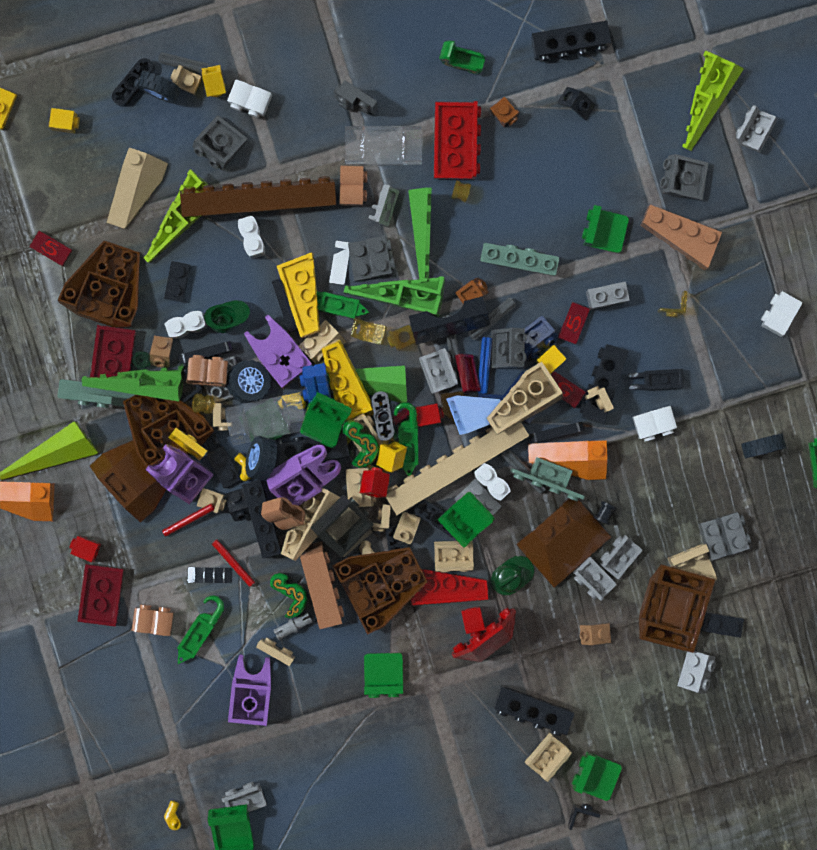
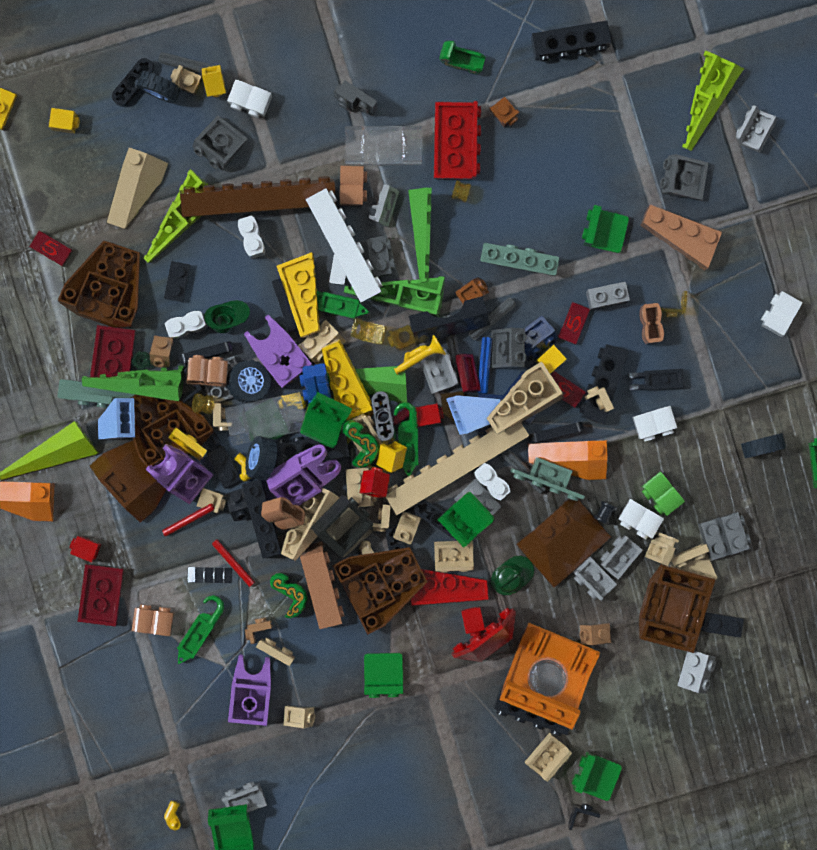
light grey pin [273,612,313,640] -> none
black bracket [557,87,596,120] -> none
none -> light blue slope [98,398,135,439]
none -> medium nougat bracket [245,617,273,644]
none -> tan bracket [284,706,315,728]
none -> white brick [306,189,383,302]
none -> yellow piece [394,335,446,375]
none -> orange panel [500,623,600,730]
none -> white brick [618,499,664,540]
none -> nougat brick [639,303,664,345]
none -> bright green brick [641,472,685,516]
none -> tan plate [645,532,679,566]

